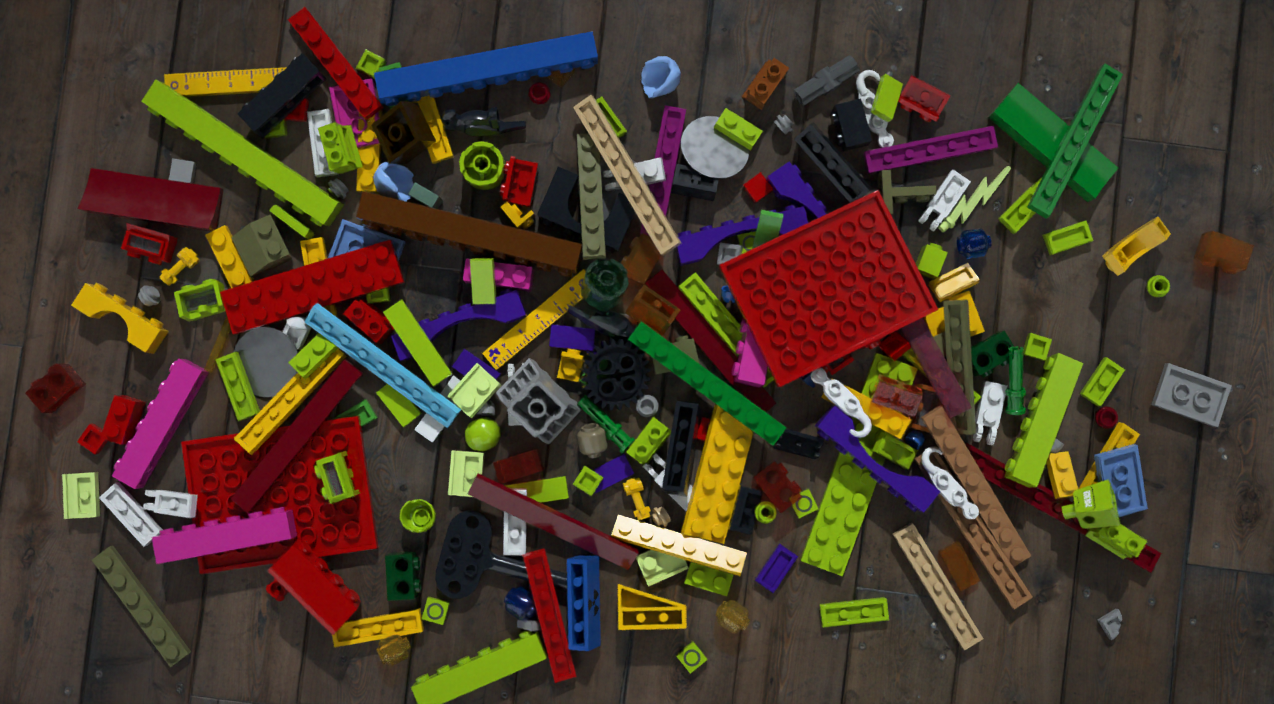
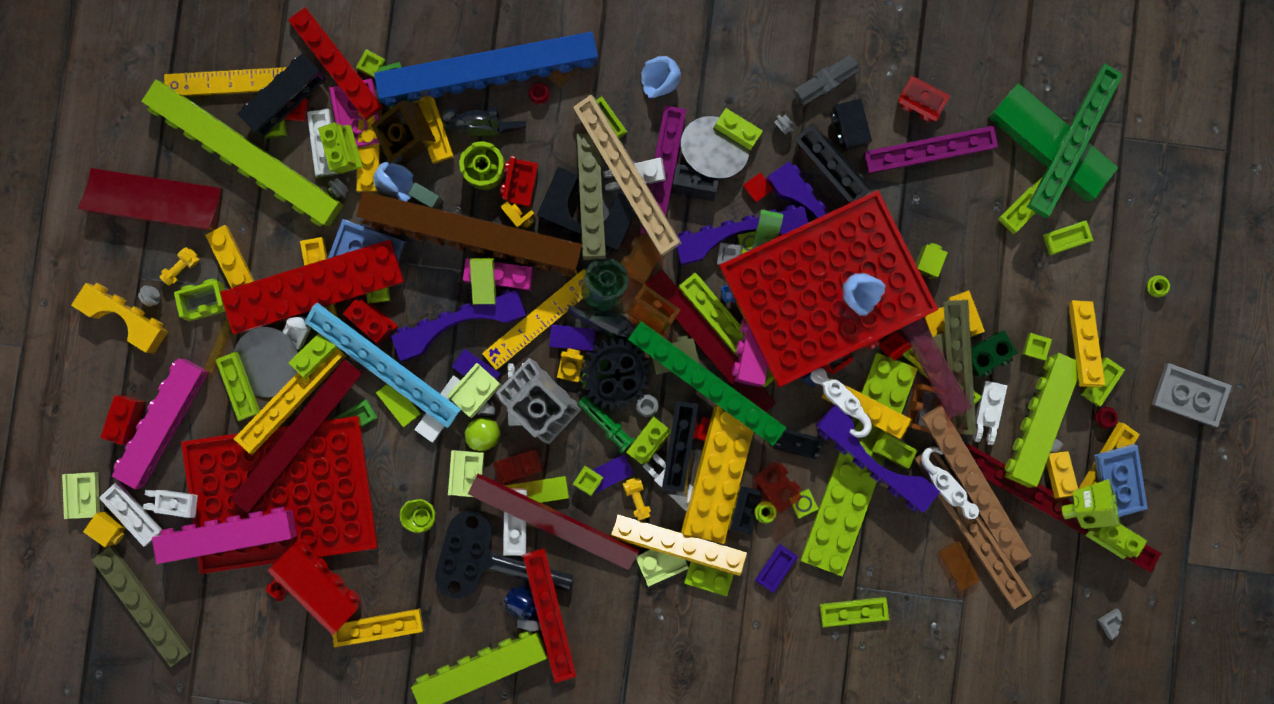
clear red brick [25,363,86,413] -> none
red tile [77,423,108,454] -> none
red window [121,223,178,265] -> none
light grey tile [169,158,197,184] -> none
olive slope [231,215,292,277] -> none
lime tile [269,205,315,239] -> none
lime window [314,451,360,504] -> none
clear yellow head [376,634,411,667] -> none
lime tile [383,300,453,386] -> none
dark green brick [385,551,421,601] -> none
lime tile [422,597,450,625] -> none
blue brick [567,555,601,651] -> none
dark tan head [577,424,608,458] -> none
yellow wedge [618,584,687,630] -> none
tan plate [651,506,671,528] -> none
lime tile [676,641,708,674] -> none
clear yellow head [715,600,750,634] -> none
dark orange window [742,58,789,110] -> none
white piece [856,70,894,148] -> none
lime tile [871,73,903,122] -> none
clear red brick [871,374,923,417] -> none
olive bracket [878,170,936,215] -> none
tan plate [893,523,983,651] -> none
blue hinge [905,430,925,450] -> none
white hinge [918,169,971,232] -> none
yellow tile [929,263,980,302] -> none
yellowish green piece [938,166,1011,233] -> none
clear blue head [956,228,992,259] -> none
green pin [1005,346,1026,415] -> none
yellow arch [1102,216,1171,276] -> none
clear orange brick [1194,231,1254,274] -> none
none -> yellow brick [83,511,126,547]
none -> light blue hair [843,273,886,316]
none -> yellow plate [1068,300,1105,387]

